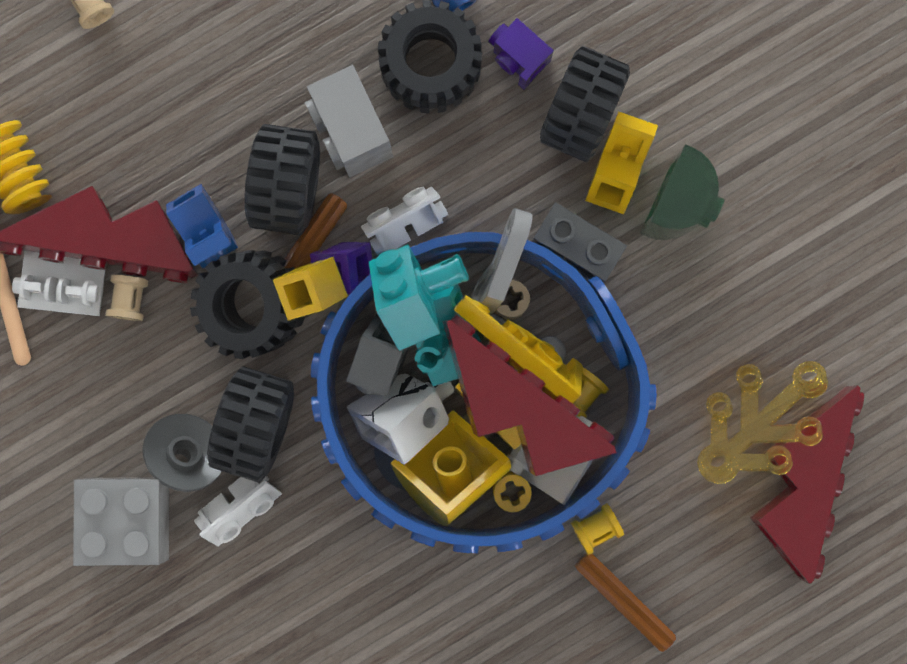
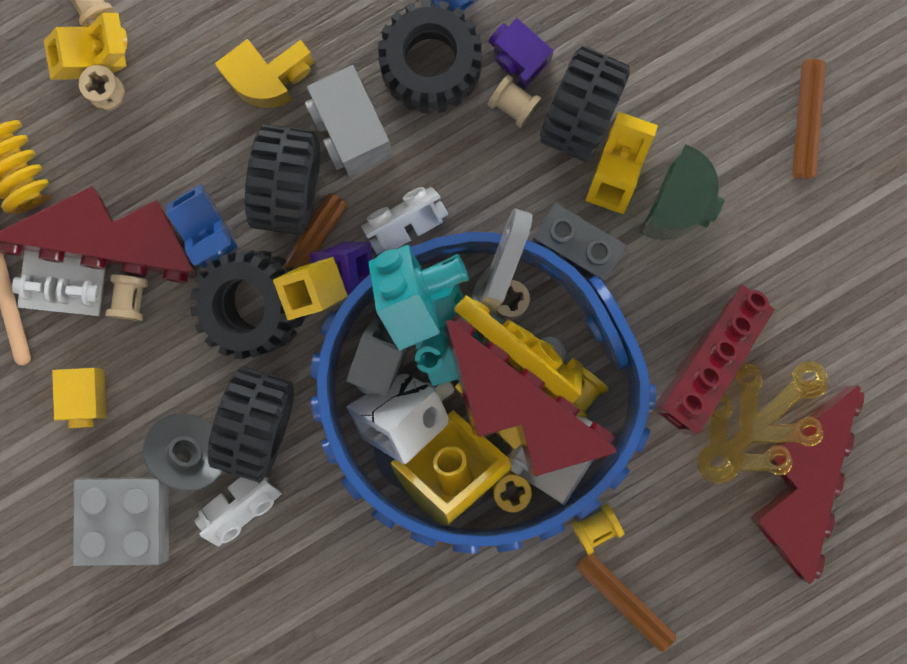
none -> yellow brick [43,13,127,80]
none -> yellow brick [52,368,107,428]
none -> tan bush [78,65,125,111]
none -> yellow brick [215,39,315,108]
none -> tan bush [487,75,542,129]
none -> dark red slope [654,284,775,435]
none -> dark orange axle [792,59,826,180]

